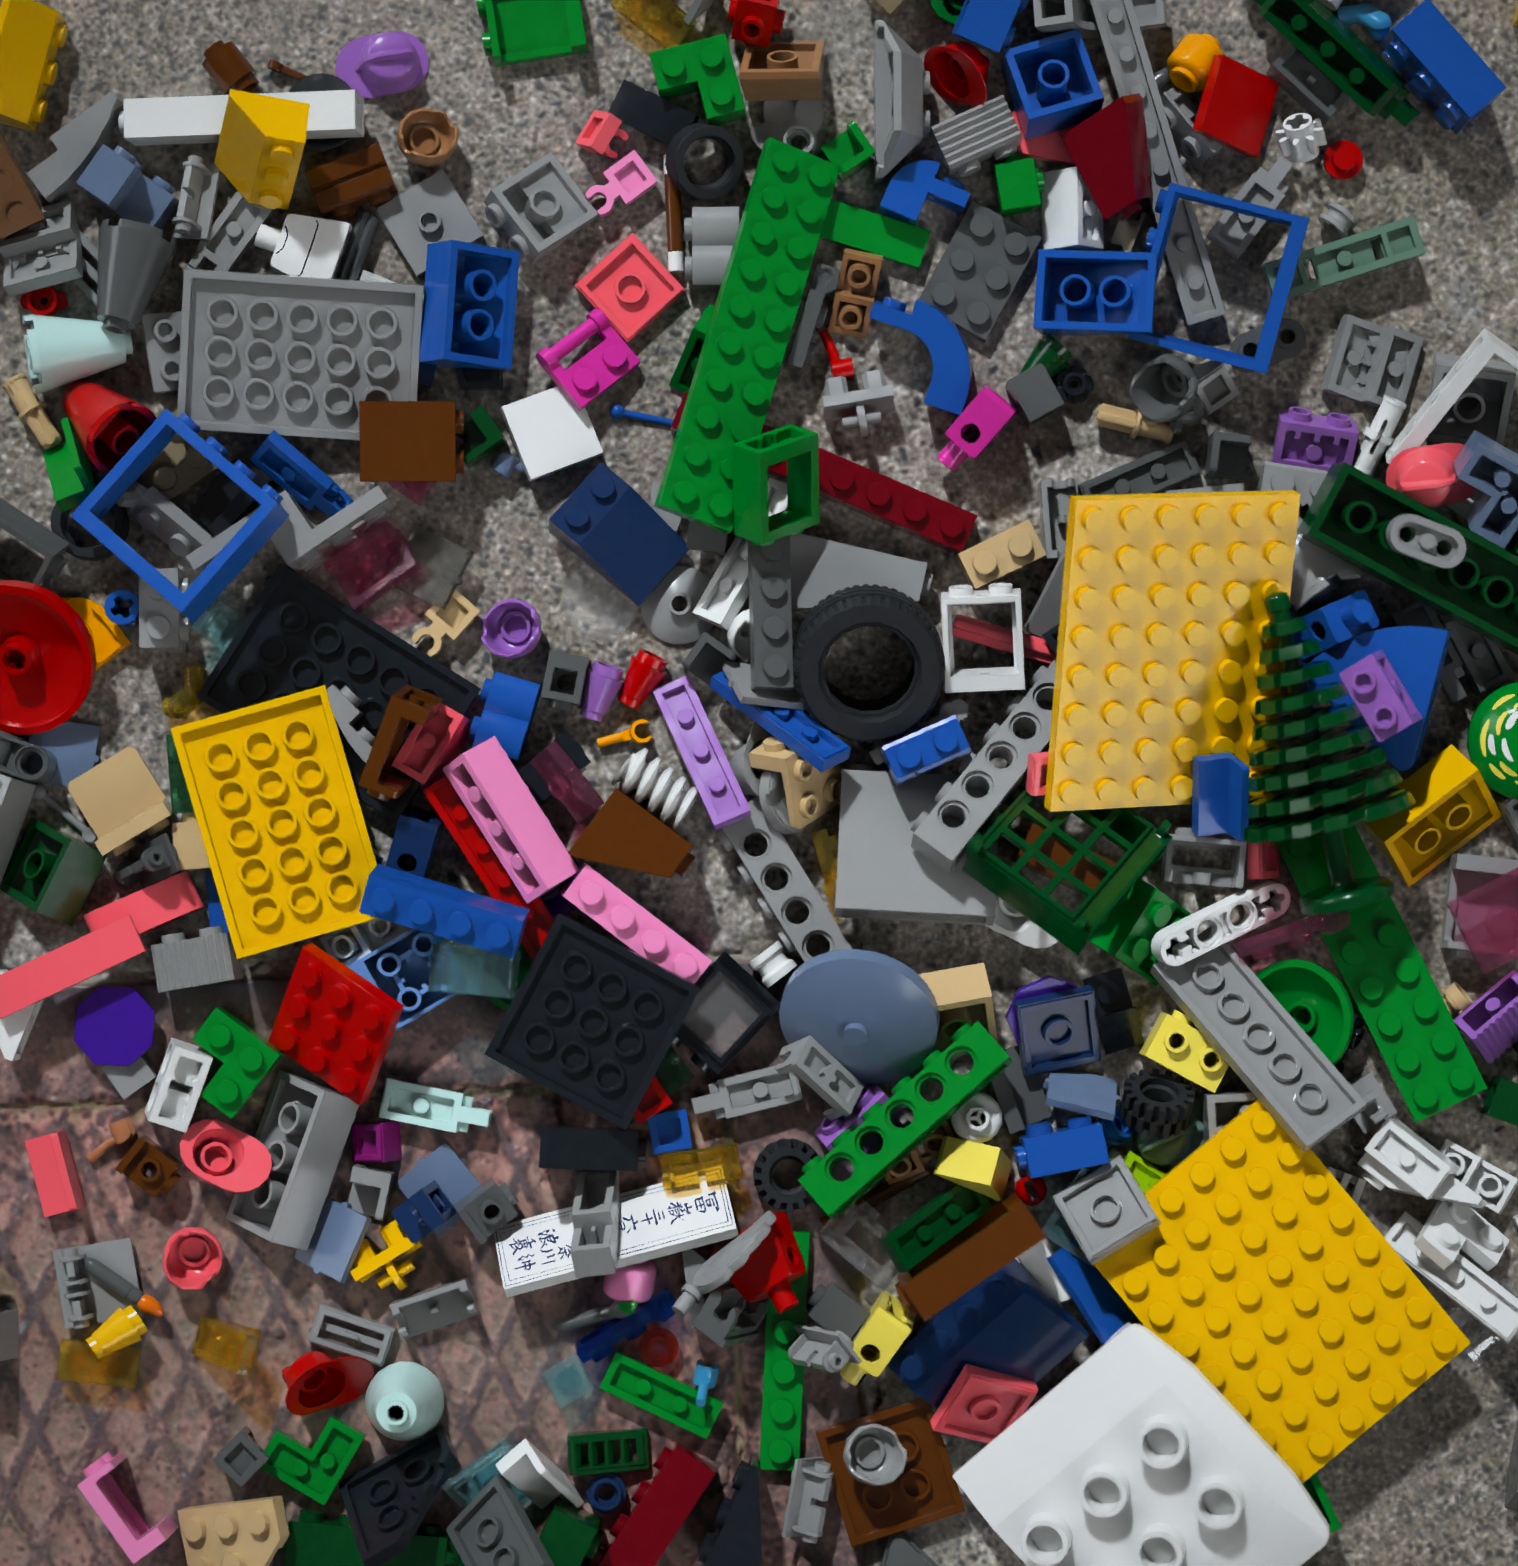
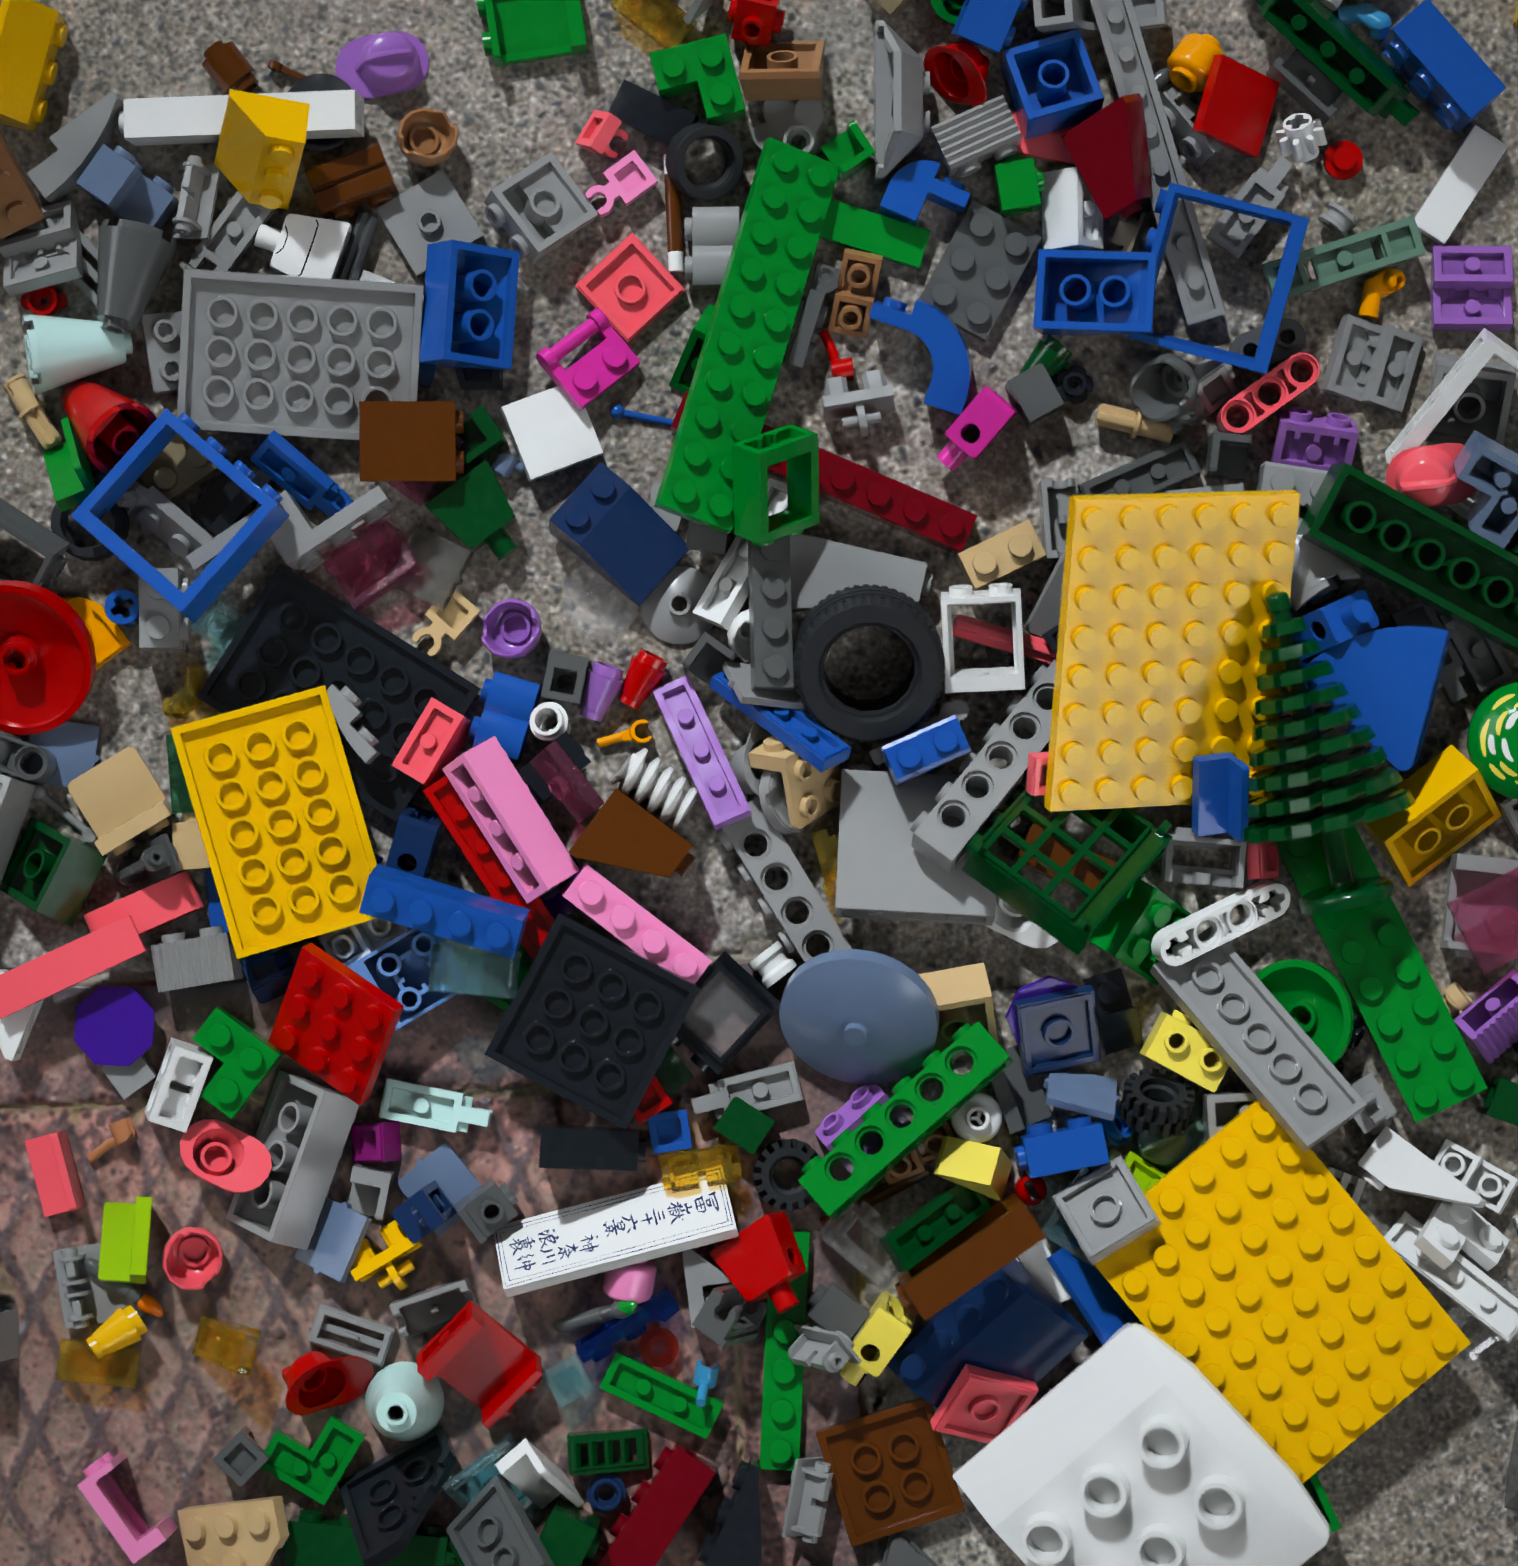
reddish brown brick [115,1135,183,1197] -> none
reddish brown panel [358,684,444,801] -> none
light grey slope [570,1170,620,1278] -> none
light grey animal [672,1210,777,1317] -> none
light grey hinge [774,1035,864,1120] -> none
light grey hair [843,1423,907,1486] -> none
clear pink plate [1234,910,1351,962] -> none
medium lavender bracket [1339,649,1423,742] -> none
white pin [1352,395,1407,477] -> none
white panel [1364,1118,1460,1199] -> none
light grey plate [1386,514,1466,568] -> none
none -> lime panel [98,1196,152,1284]
none -> dark blue slope [241,936,323,1004]
none -> red panel [417,1300,543,1429]
none -> dark green torso [425,460,518,561]
none -> white cone [529,702,571,741]
none -> dark green panel [713,1096,775,1155]
none -> coral beam [1216,353,1320,435]
none -> light orange arm [1358,268,1406,319]
none -> white tile [1414,125,1508,246]
none -> medium lavender slope [1431,246,1514,331]

